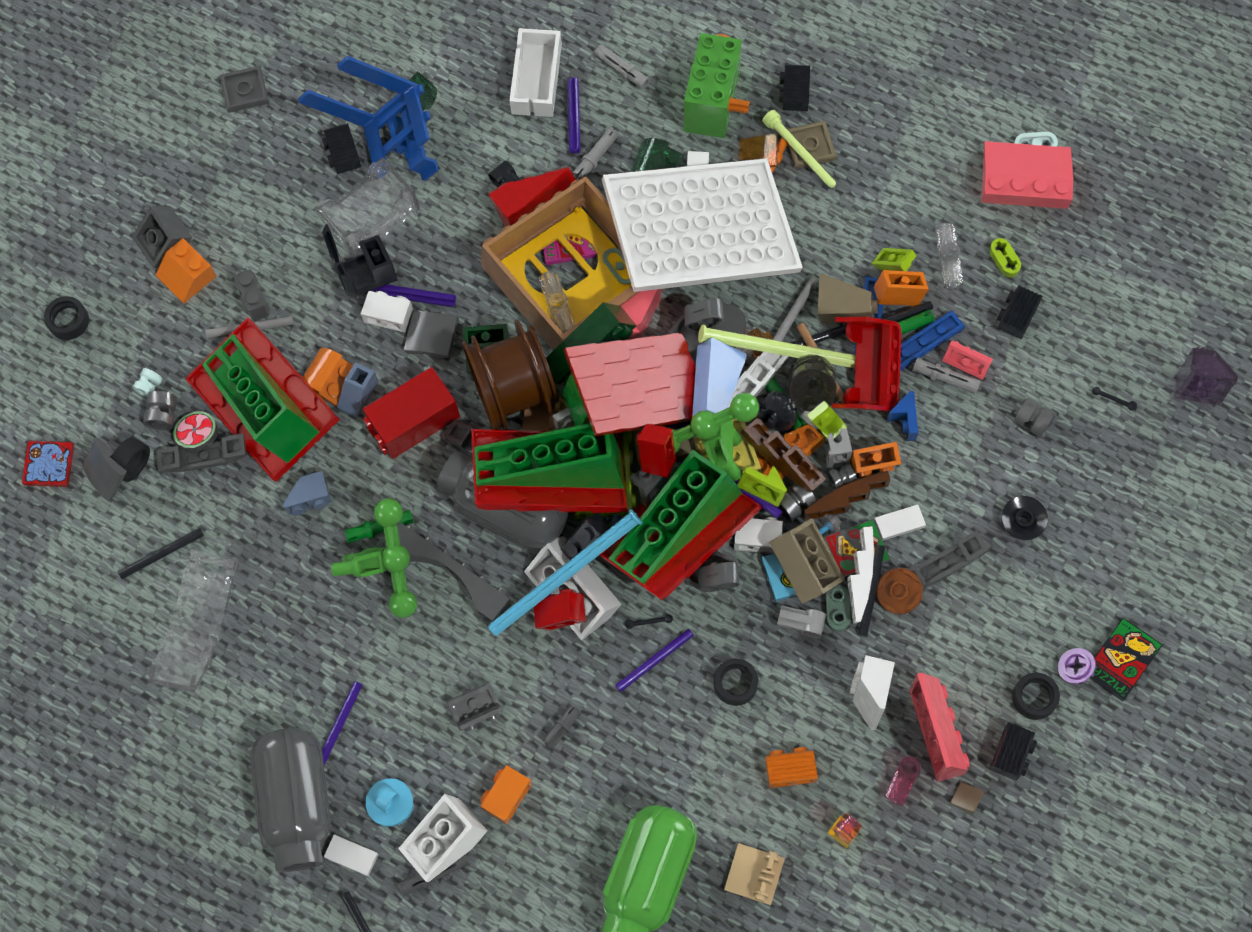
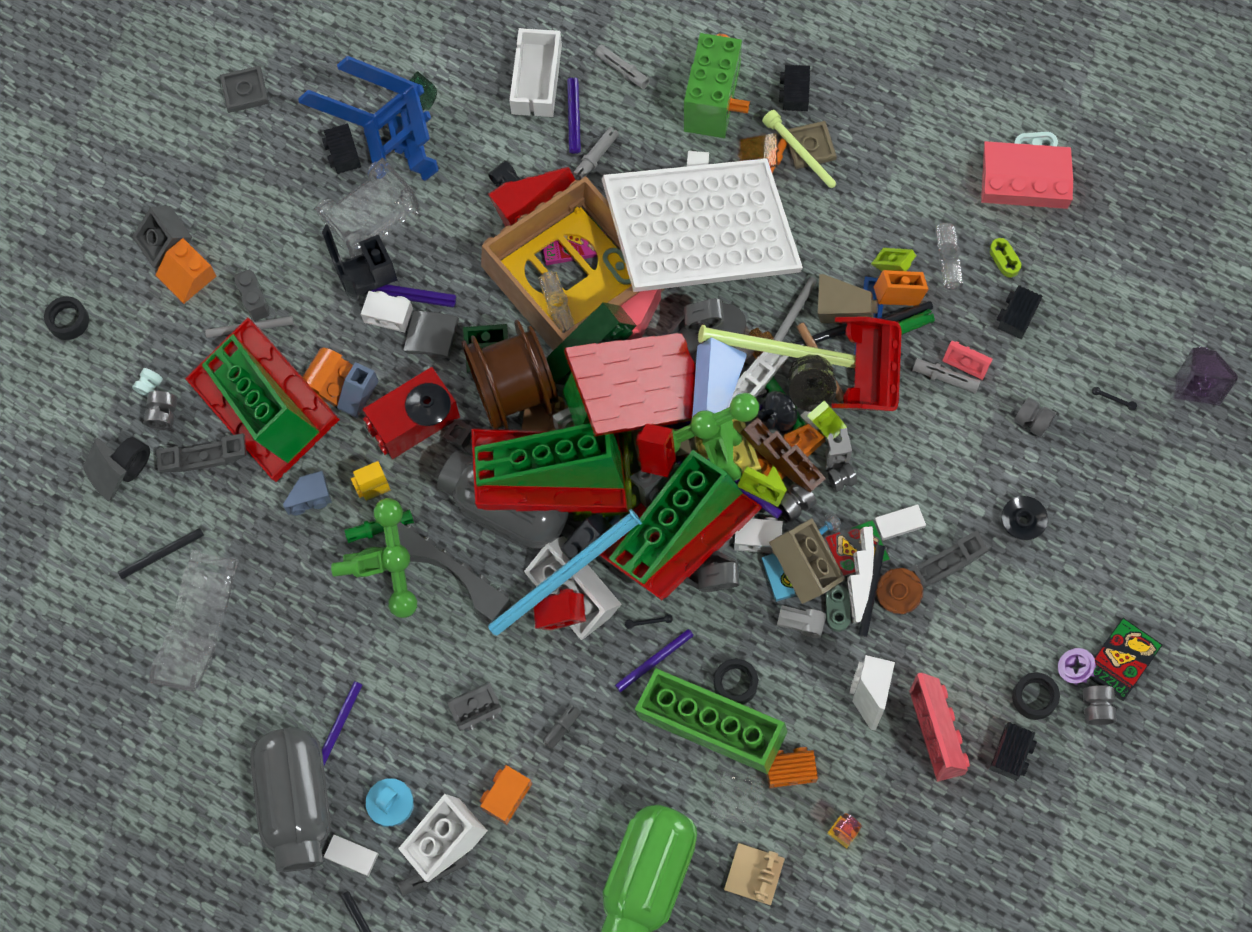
tile [22,441,74,487] -> none
tile [173,411,219,452] -> none
clear green brick [630,138,684,172] -> none
reddish brown slope [803,471,890,521] -> none
orange brick [850,442,901,477] -> none
clear pink piece [884,756,921,806] -> none
blue slope [887,391,918,441] -> none
blue tile [900,310,965,371] -> none
dark tan slope [950,782,984,815] -> none
none -> yellow brick [351,461,391,501]
none -> black dish [405,383,451,426]
none -> bright green brick [635,668,788,774]
none -> flat silver wheel [1083,686,1117,725]

